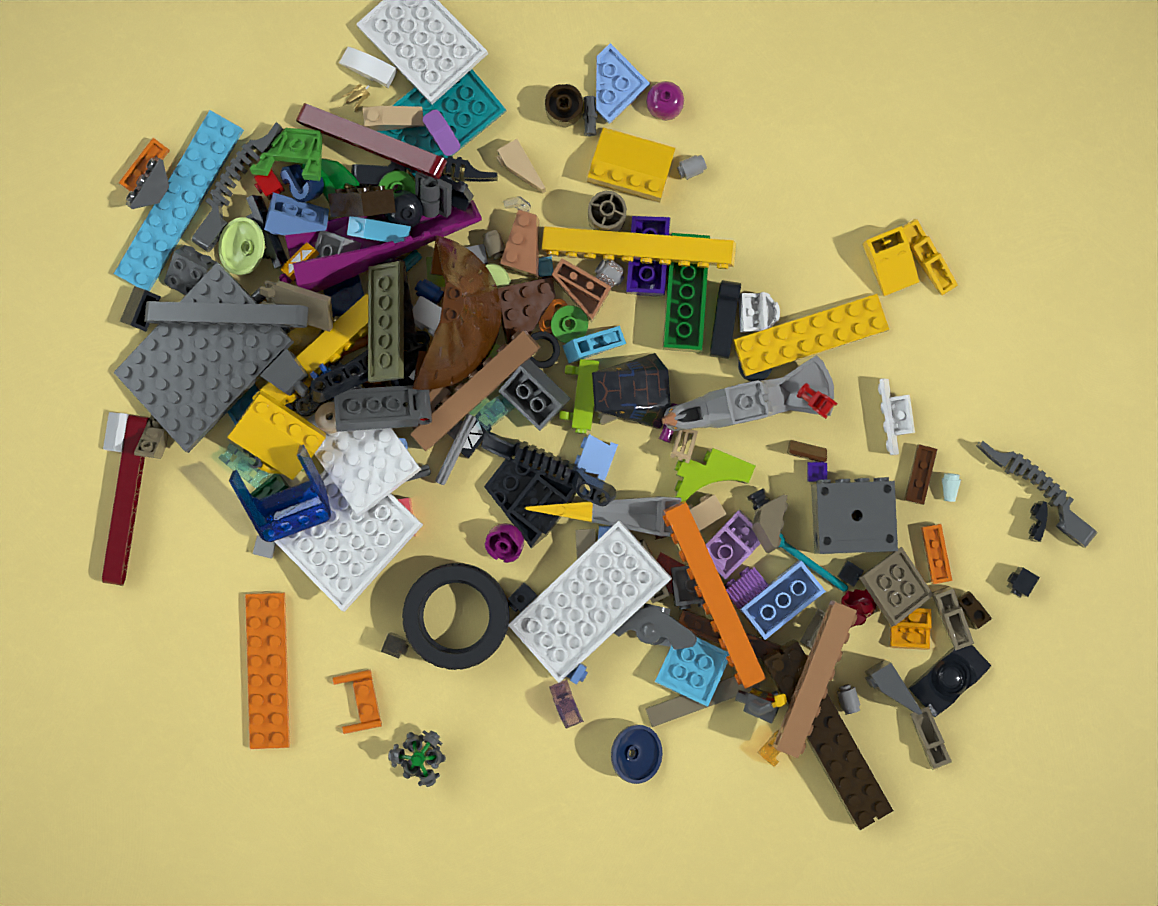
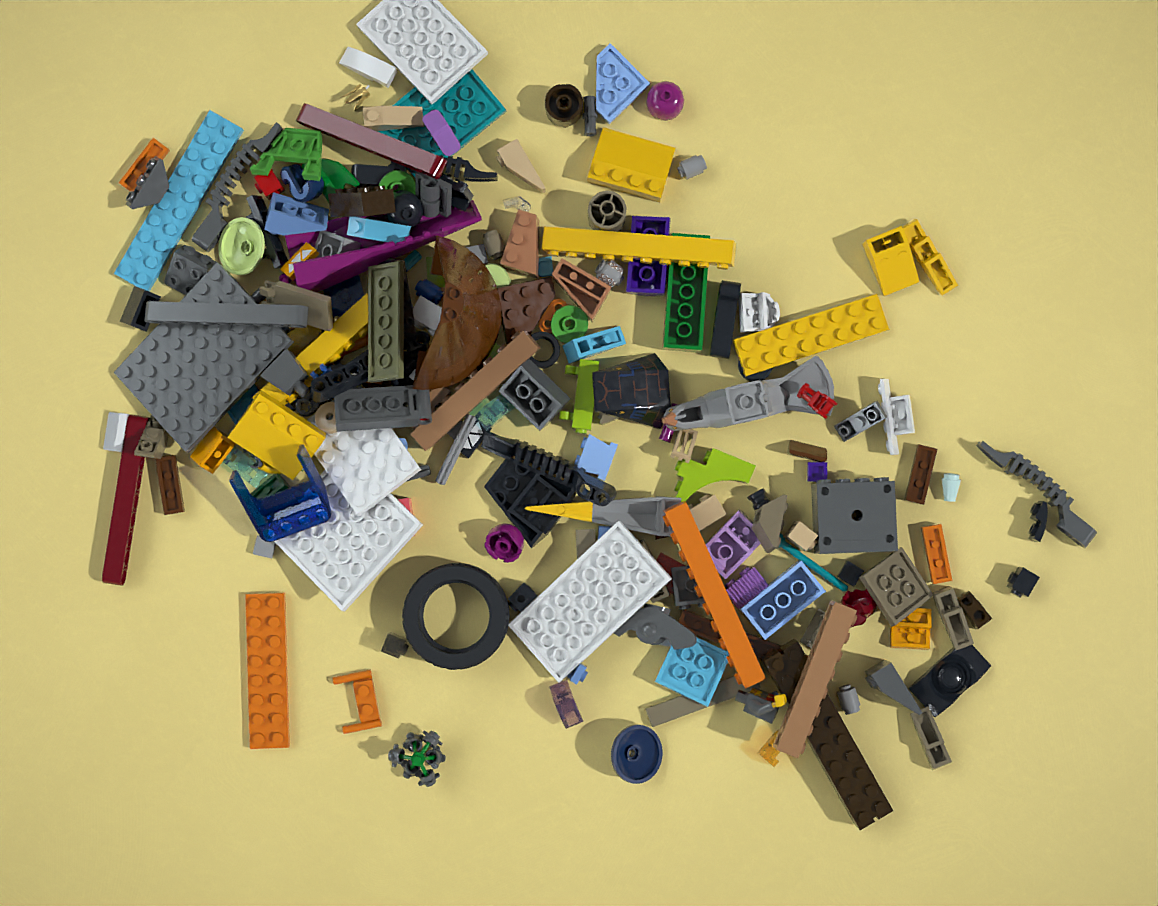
none -> reddish brown plate [155,455,185,515]
none -> light orange brick [190,427,236,474]
none -> tan brick [783,521,818,551]
none -> dark grey slope [834,401,887,442]

